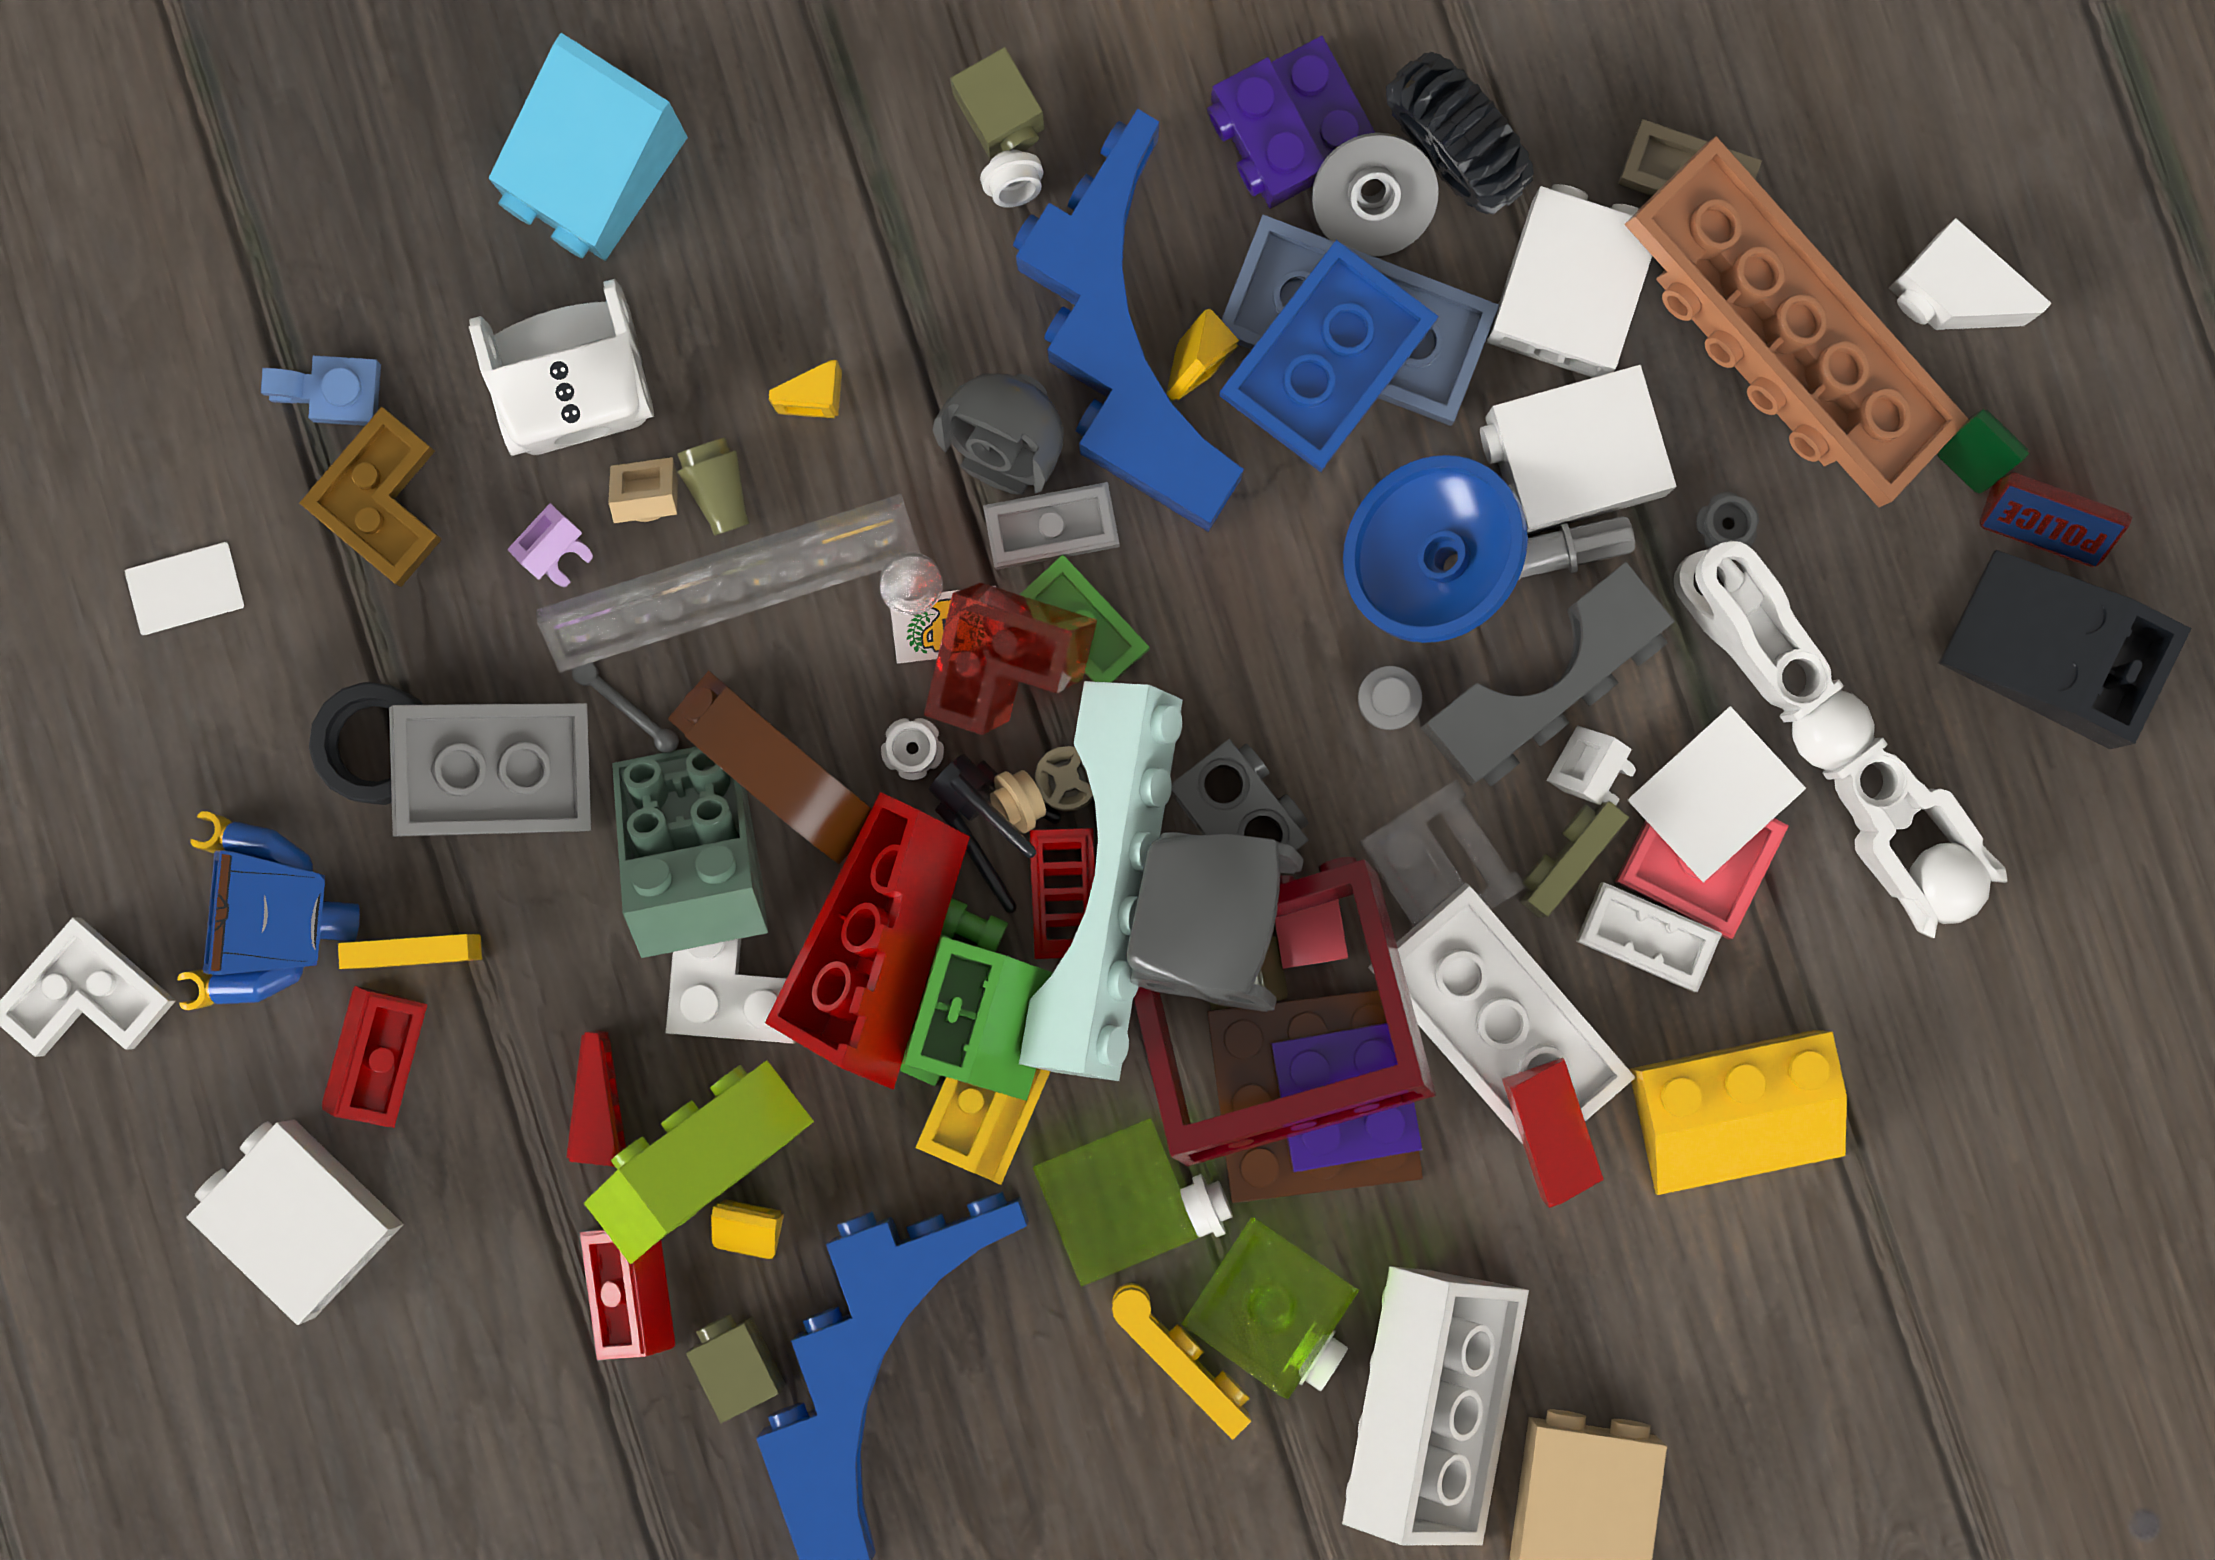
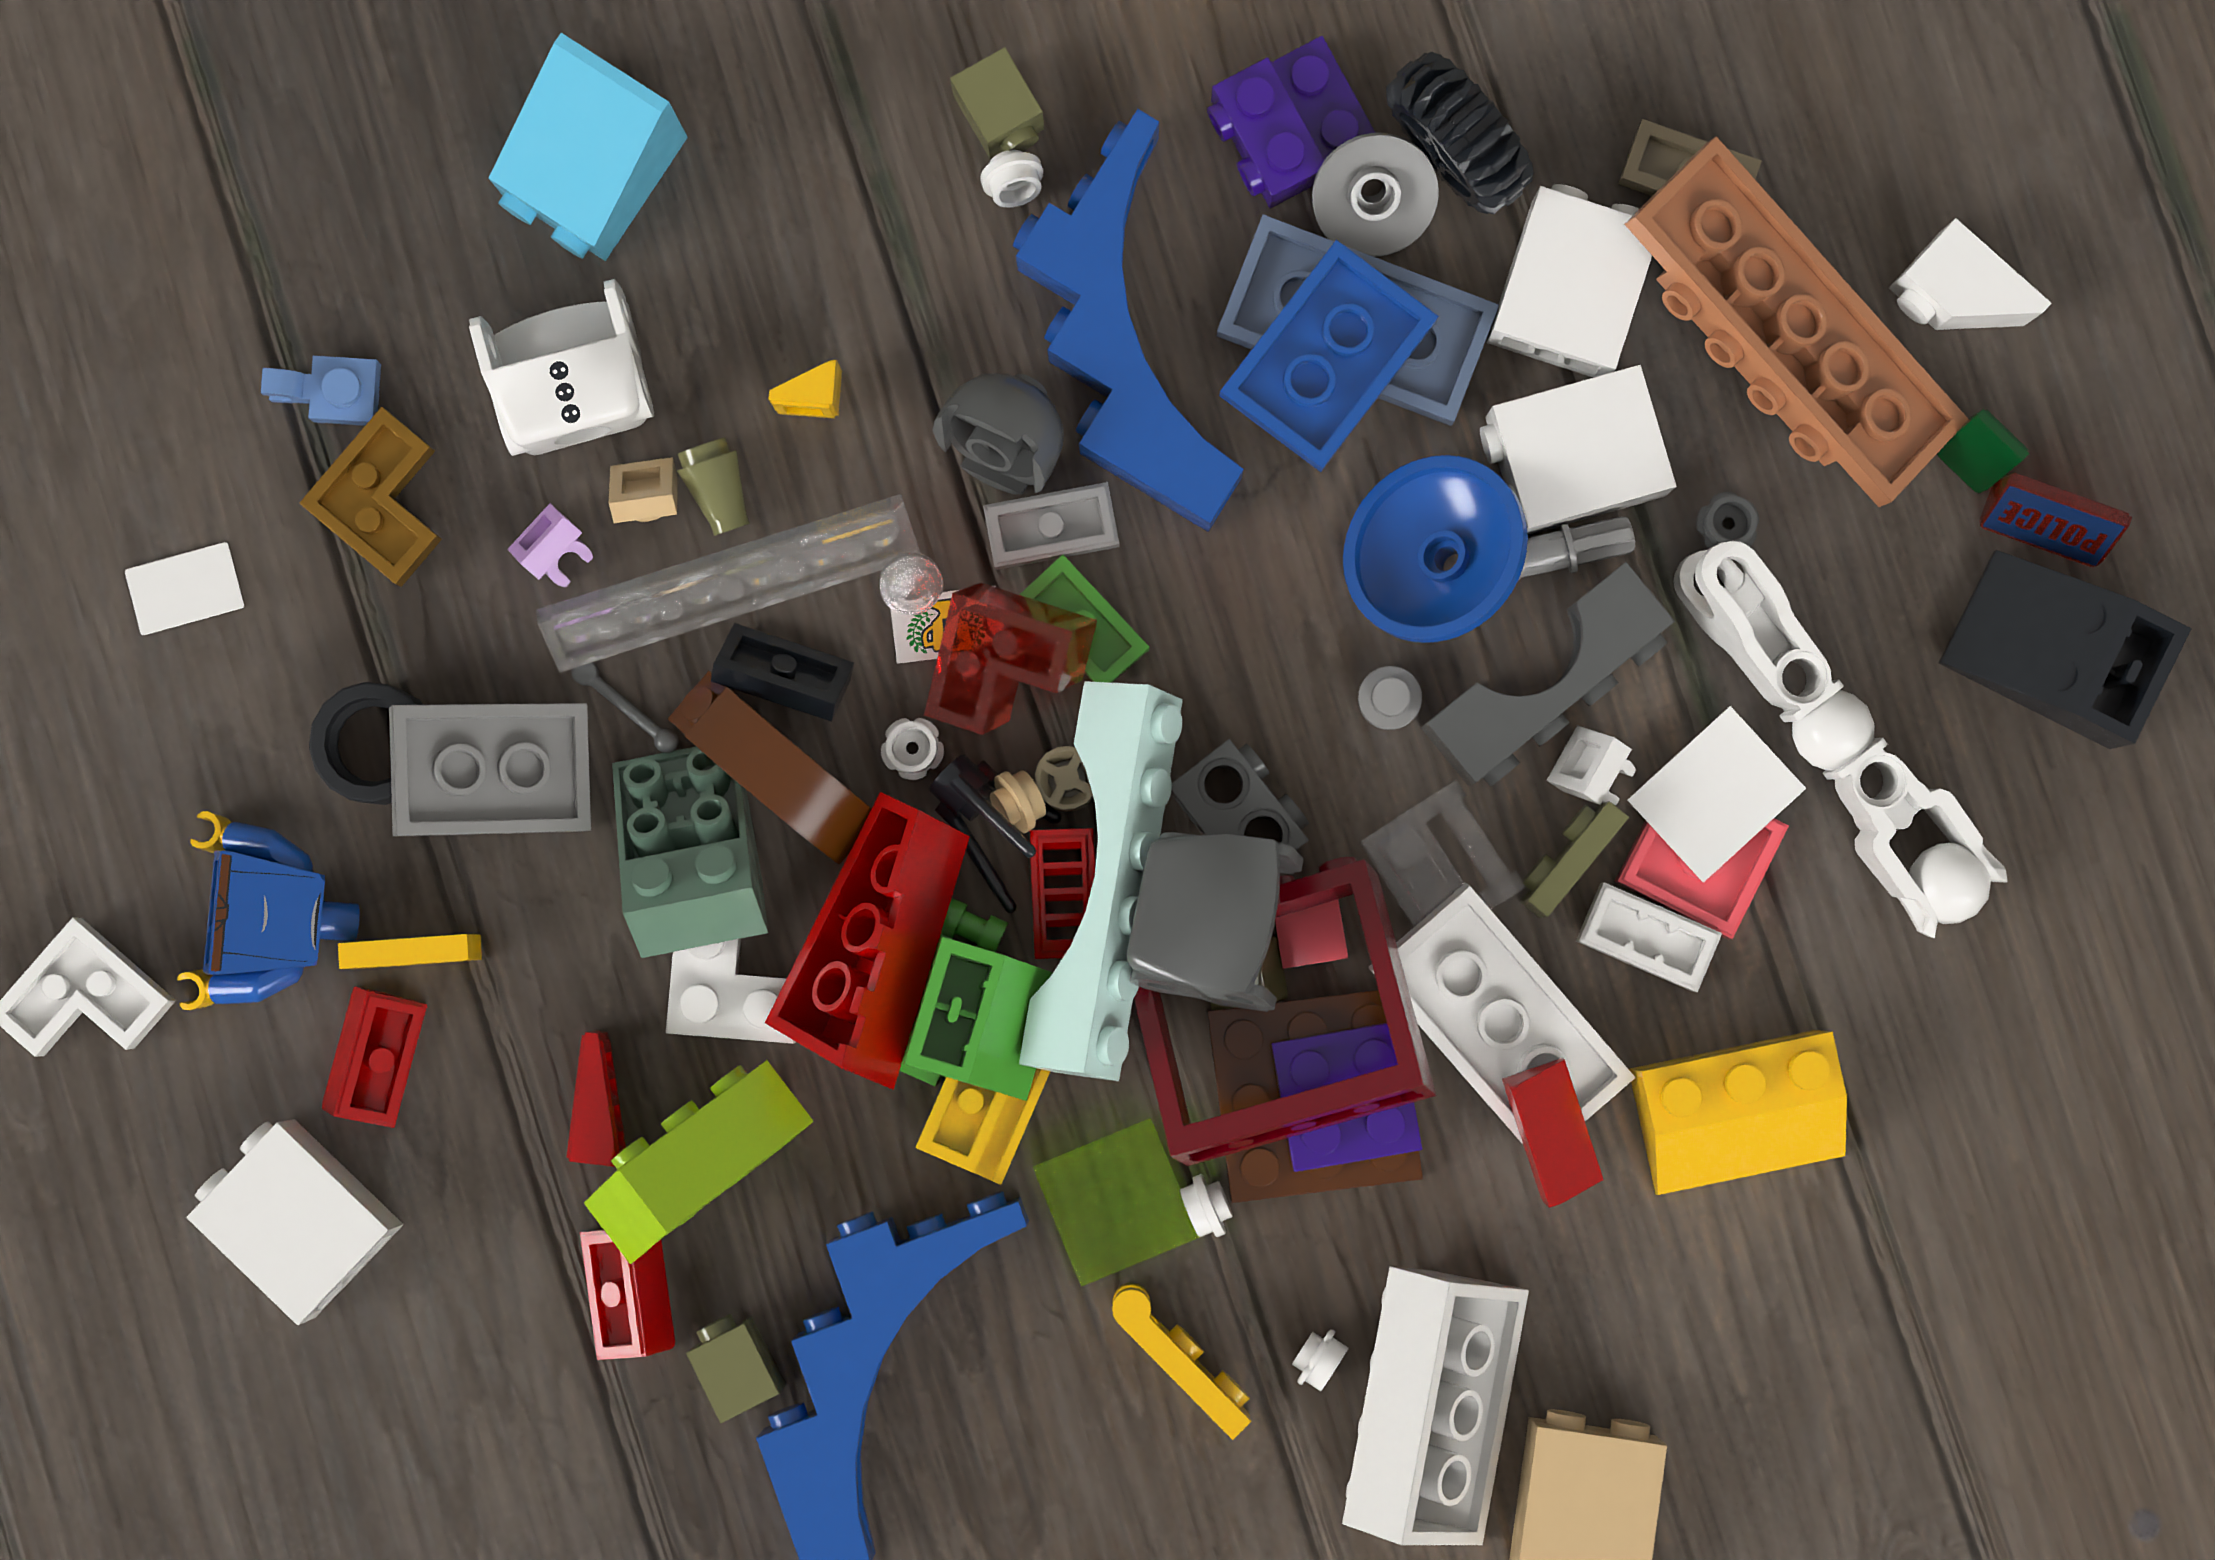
yellow slope [711,1199,784,1259] -> none
yellow slope [1166,309,1240,401] -> none
clear neon green plate [1182,1217,1359,1399] -> none
none -> black plate [711,623,854,722]

